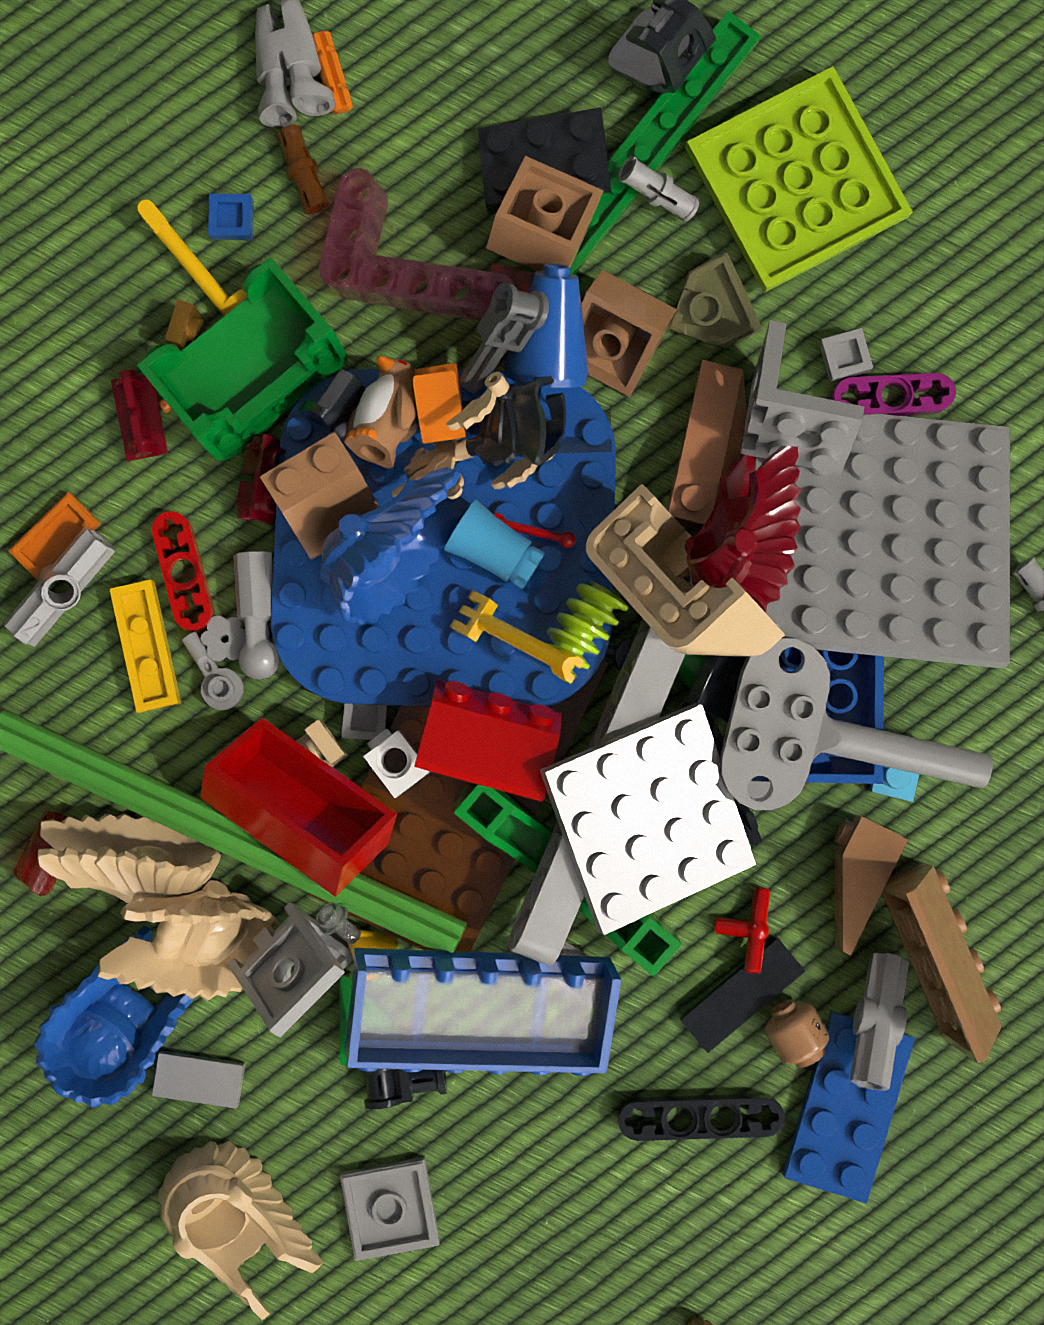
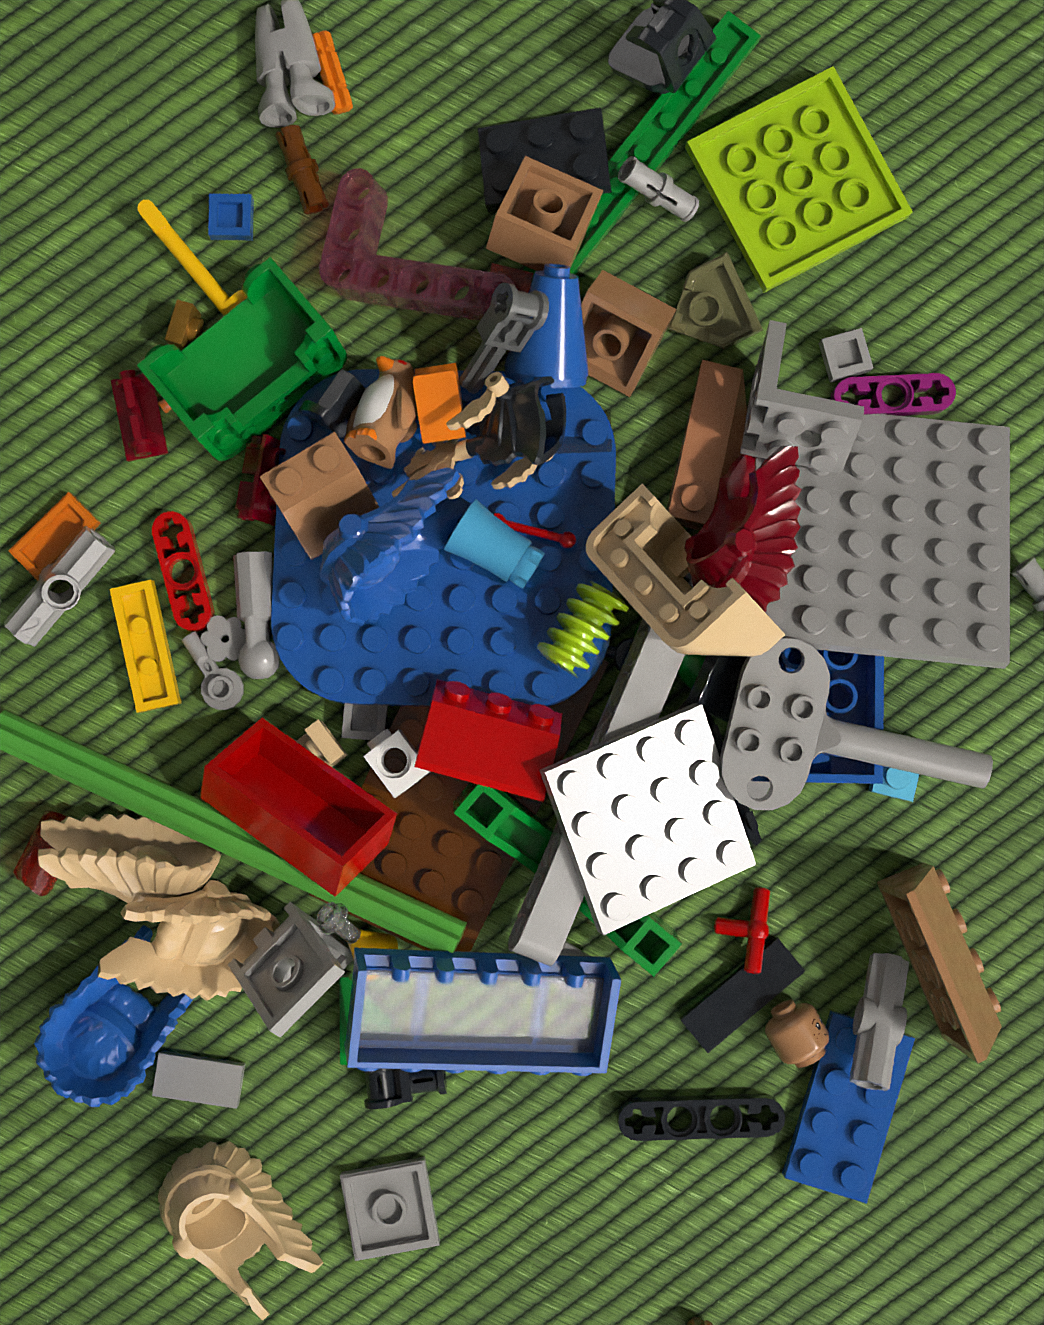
yellow hinge [449,590,585,684] -> none
medium nougat slope [834,814,908,956] -> none

